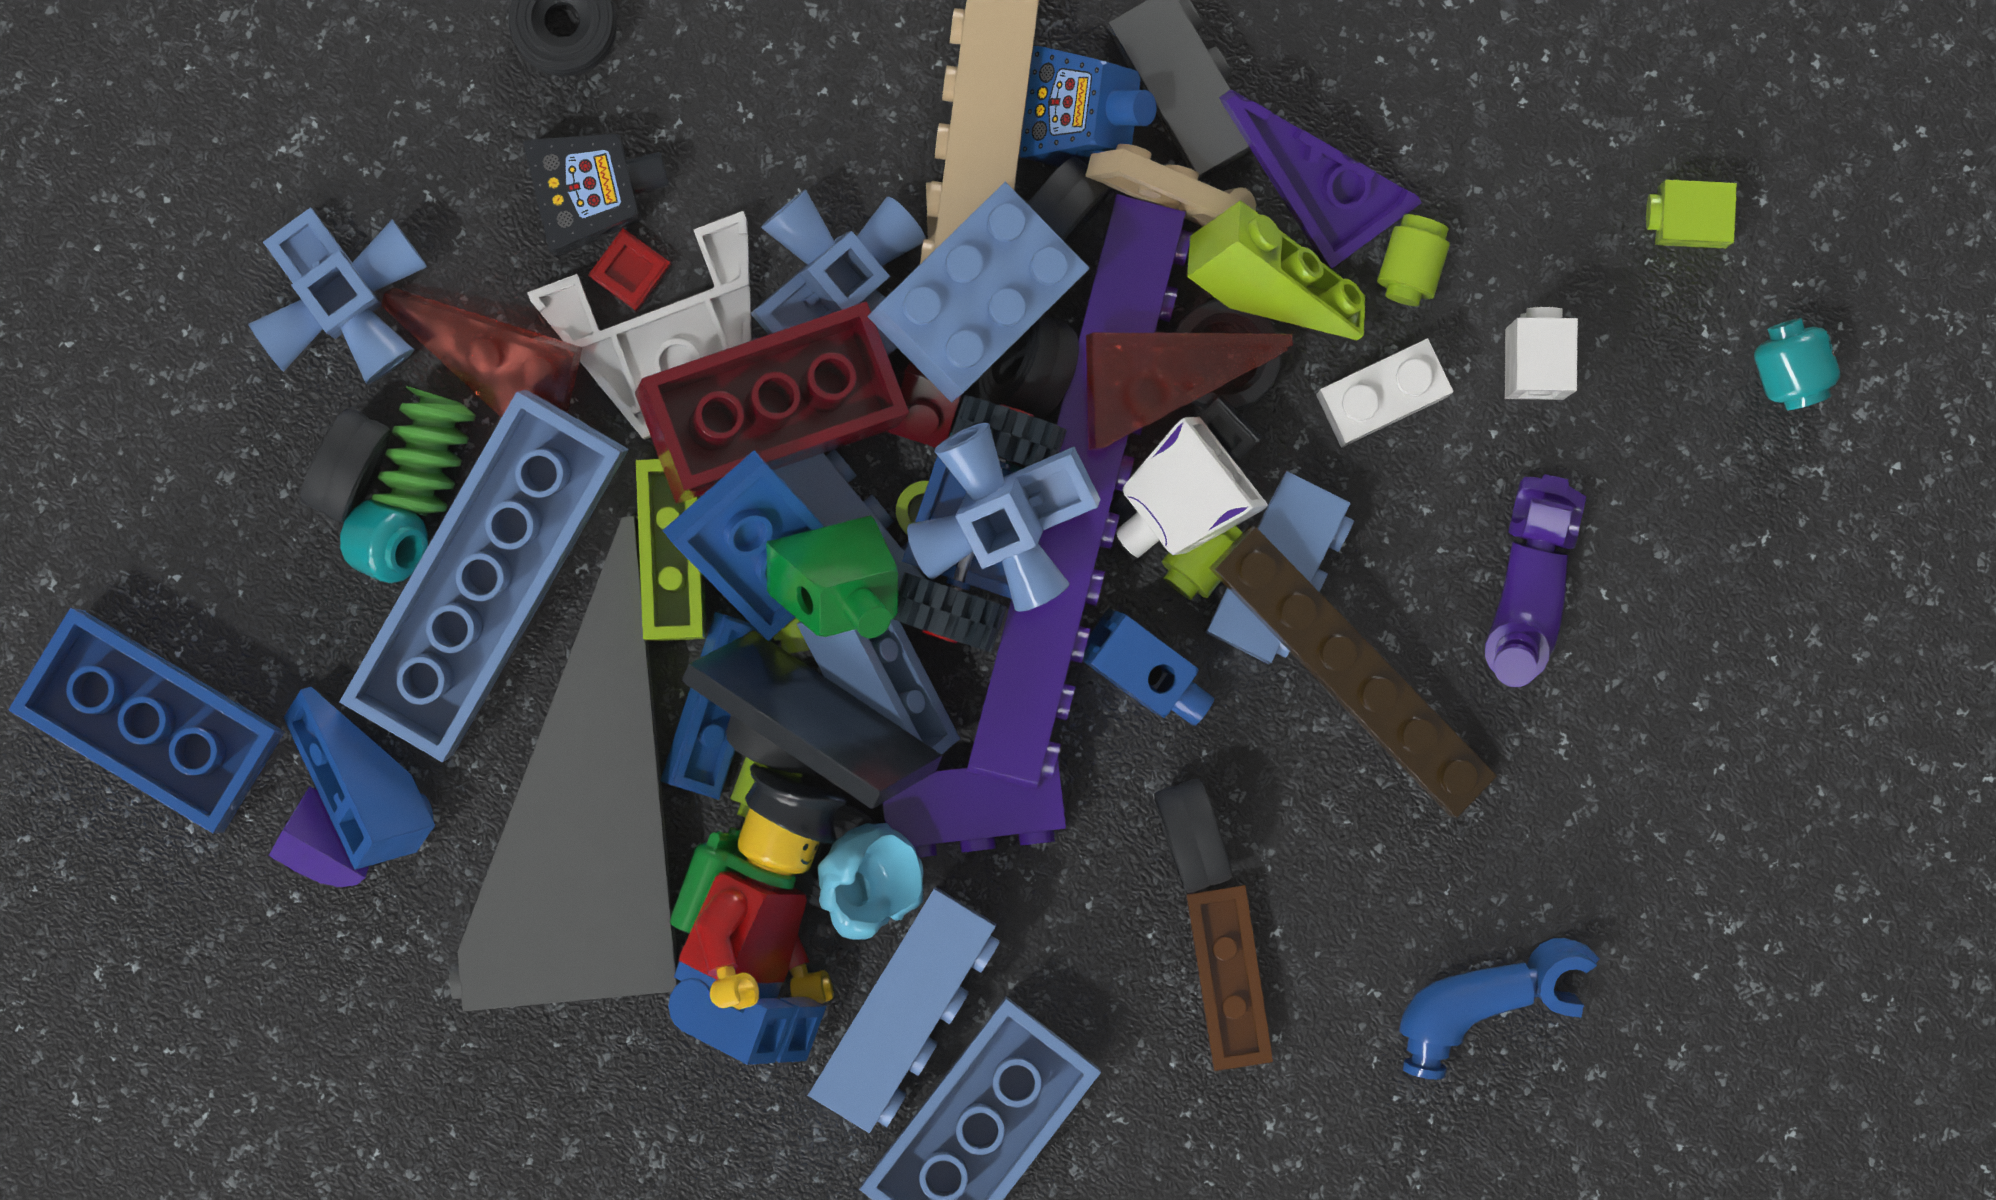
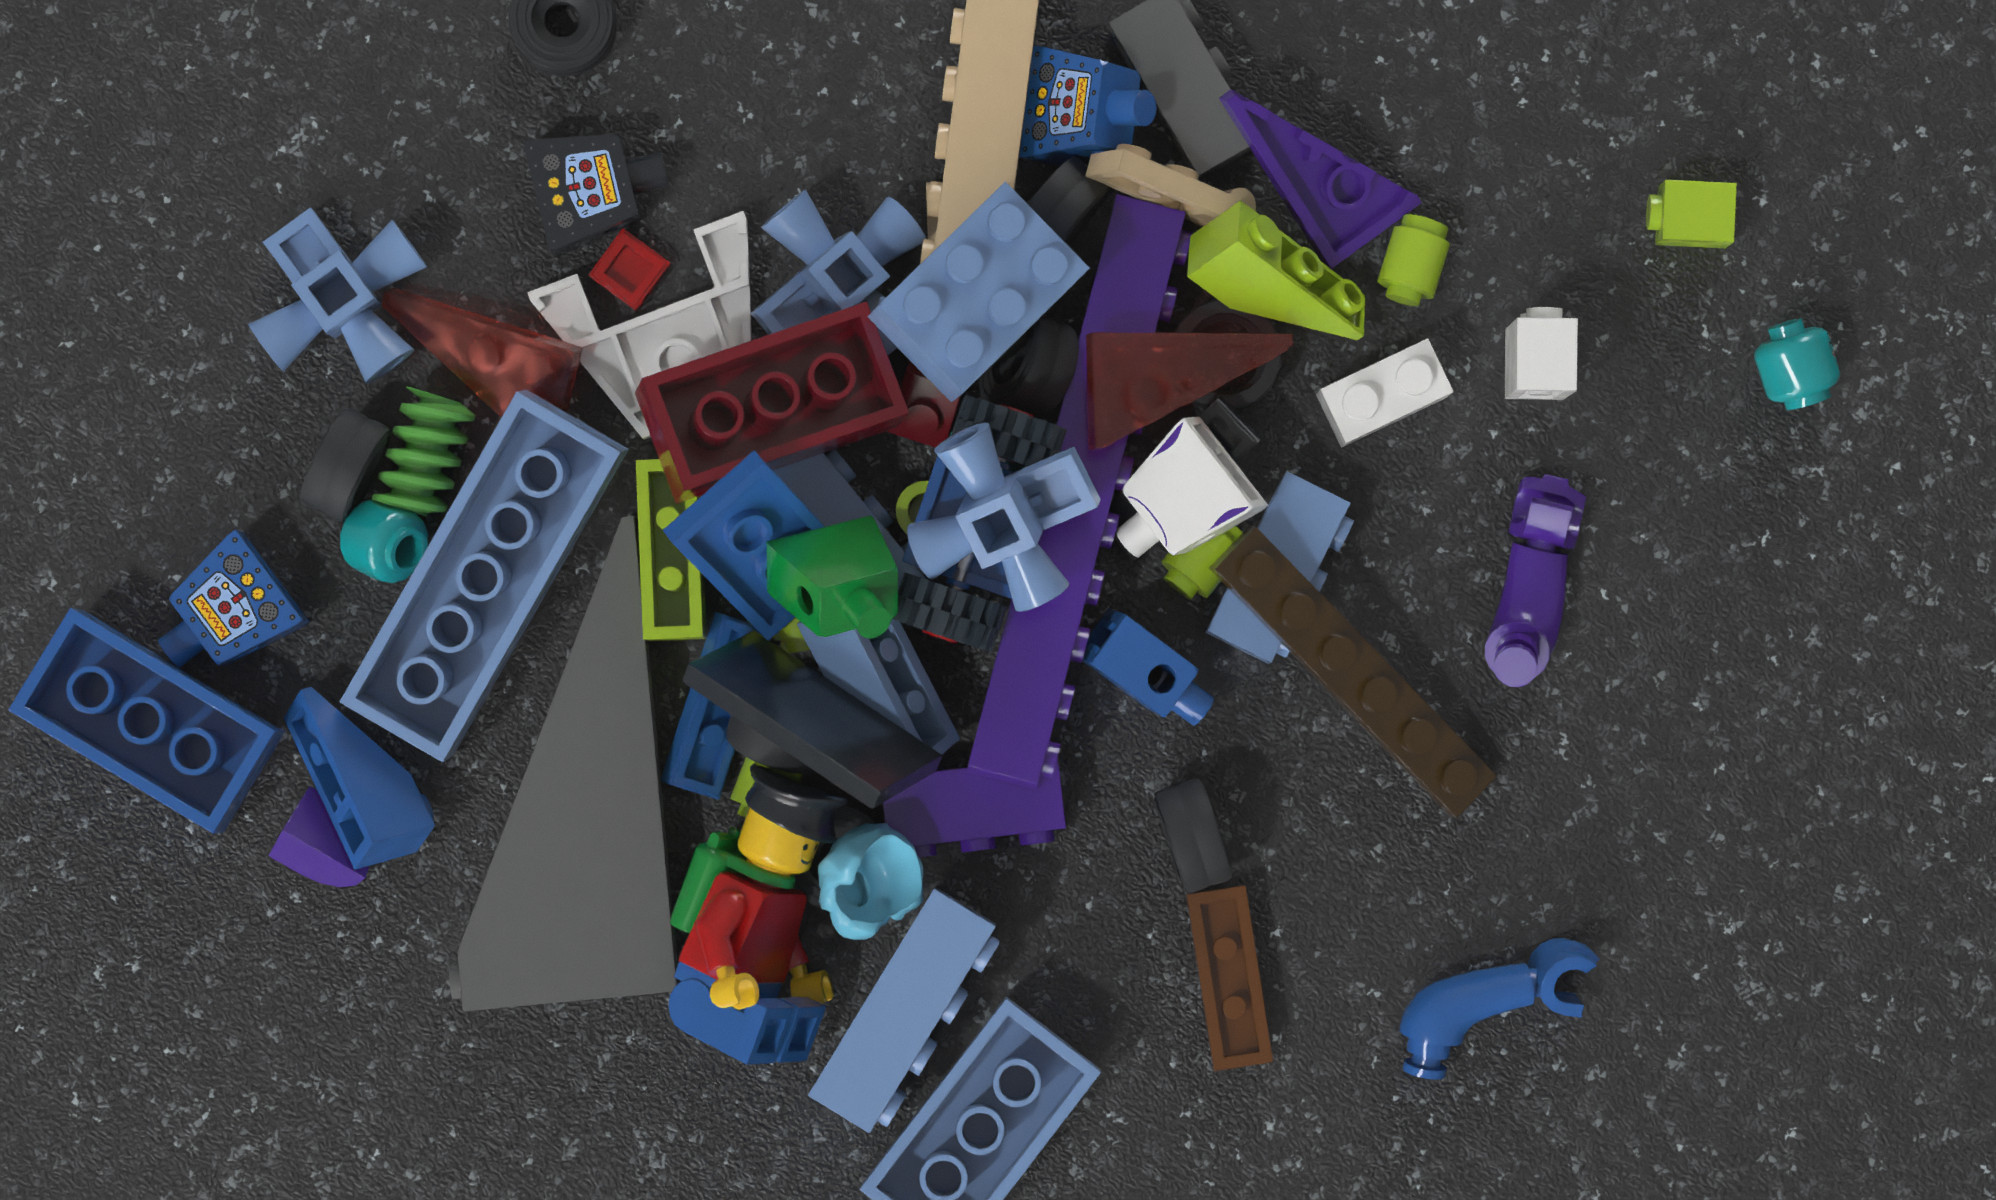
none -> torso [157,529,310,668]

